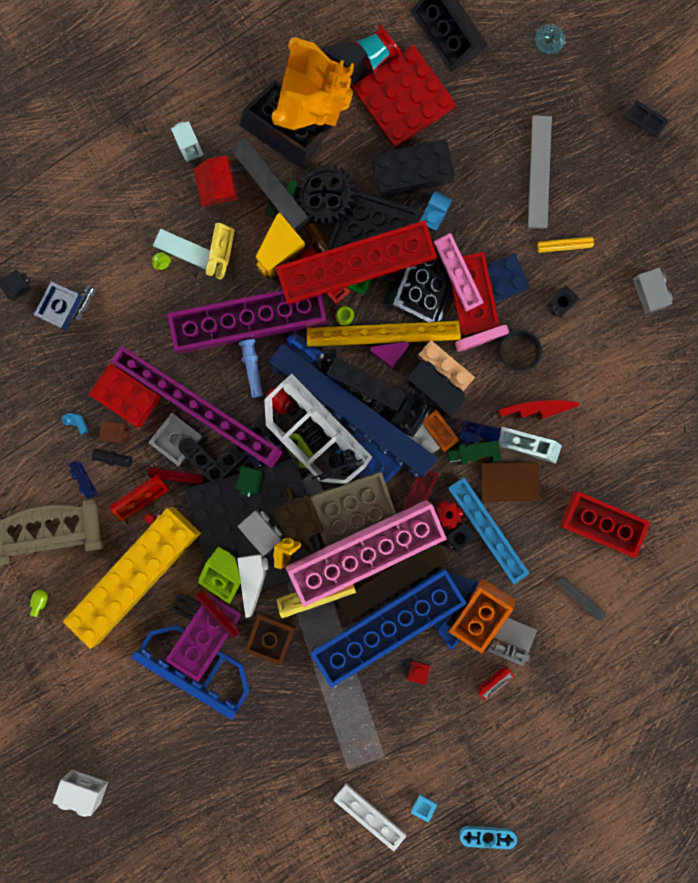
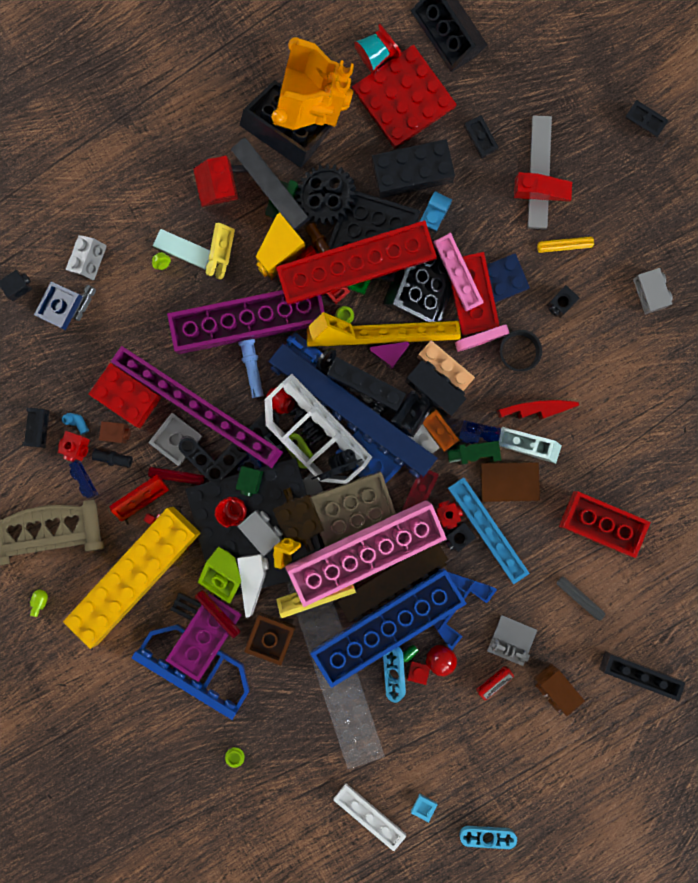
white brick [53,769,108,817] -> none
light aqua brick [171,121,203,162] -> none
black slope [322,42,367,89] -> none
orange brick [449,579,515,653] -> none
clear light blue gear [535,24,565,55] -> none
none -> black hinge [22,407,50,448]
none -> red brick [57,431,90,462]
none -> light grey bracket [66,235,107,280]
none -> red hair [215,497,247,528]
none -> lime plate [225,747,245,768]
none -> yellow slope [308,312,356,346]
none -> medium azure beam [383,647,406,703]
none -> green arm [390,645,419,662]
none -> red hair [426,645,457,677]
none -> black plate [464,115,499,159]
none -> red slope [514,172,572,202]
none -> reddish brown brick [534,663,585,716]
none -> black brick [599,651,686,701]

